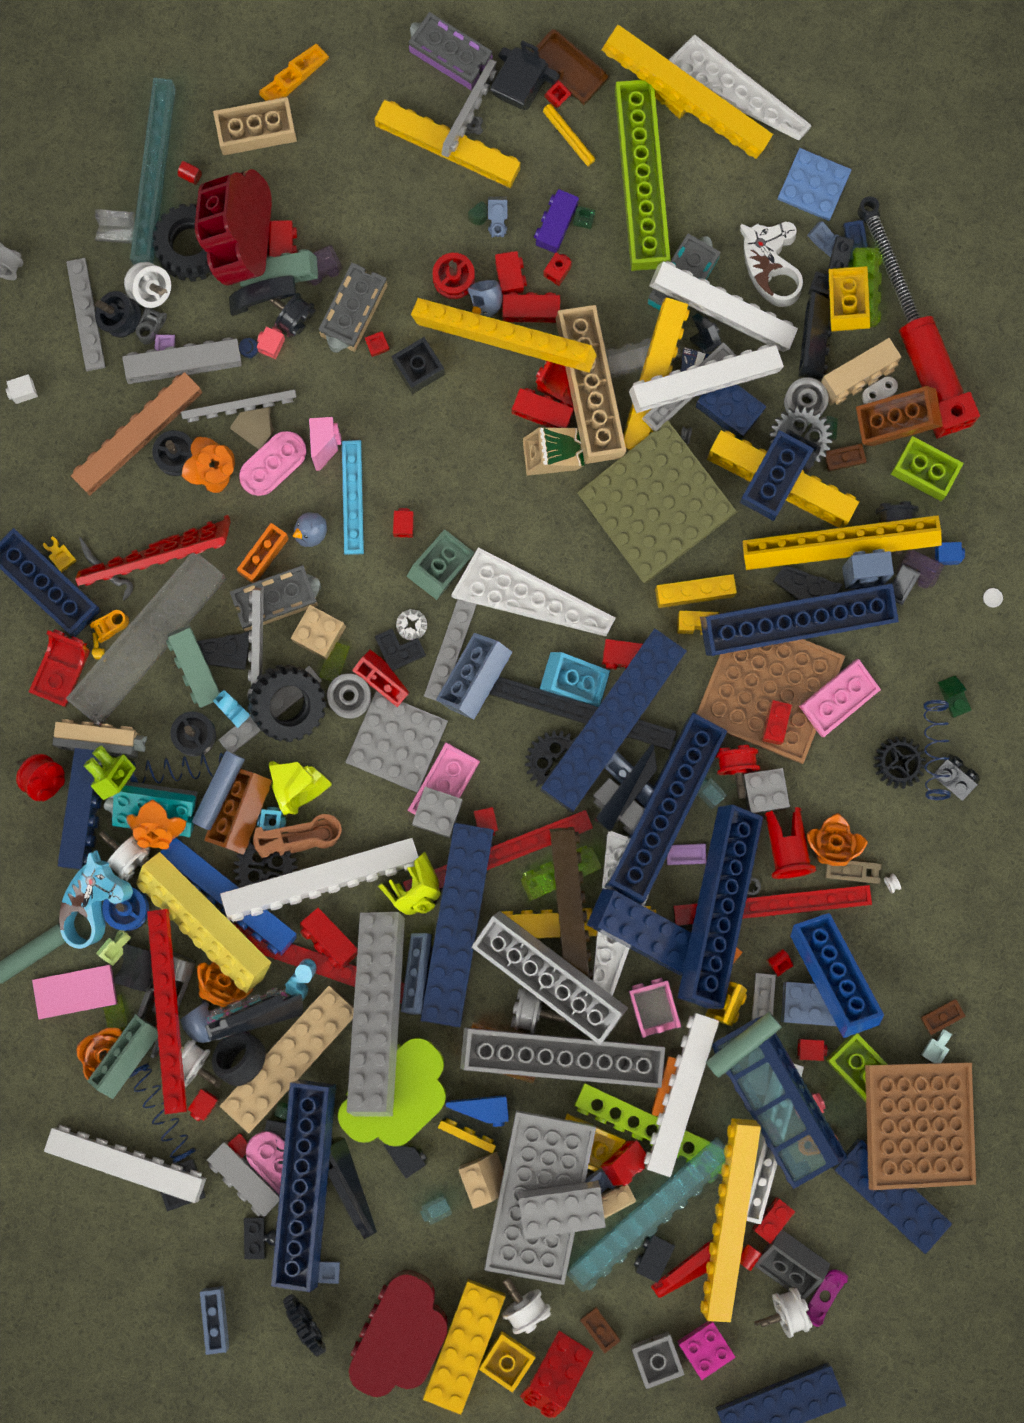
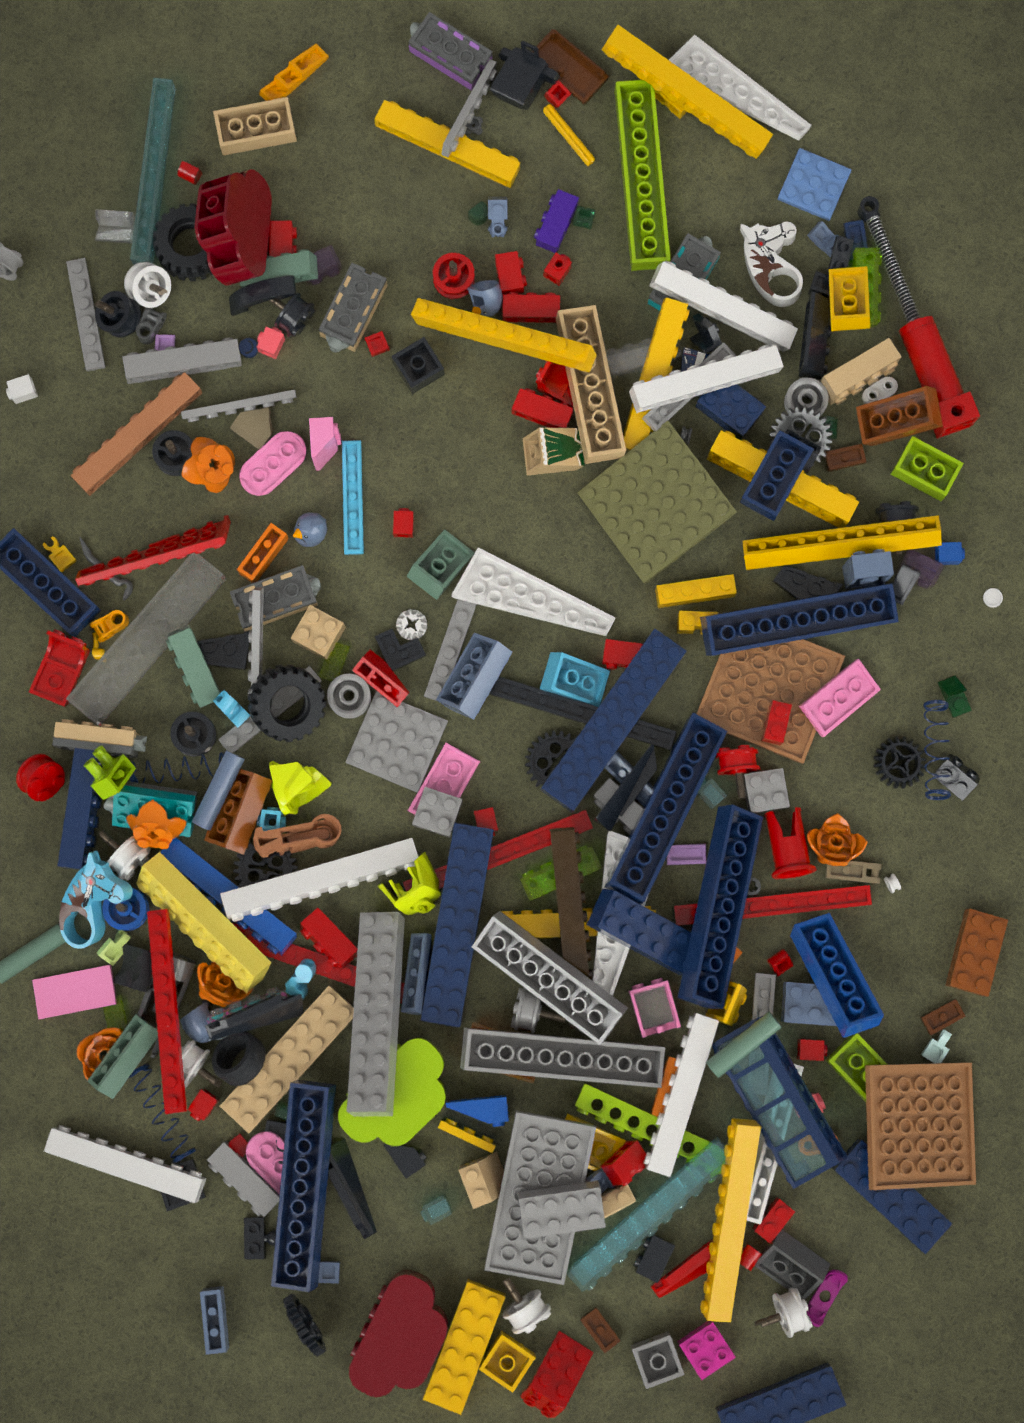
none -> dark orange brick [945,909,1008,997]

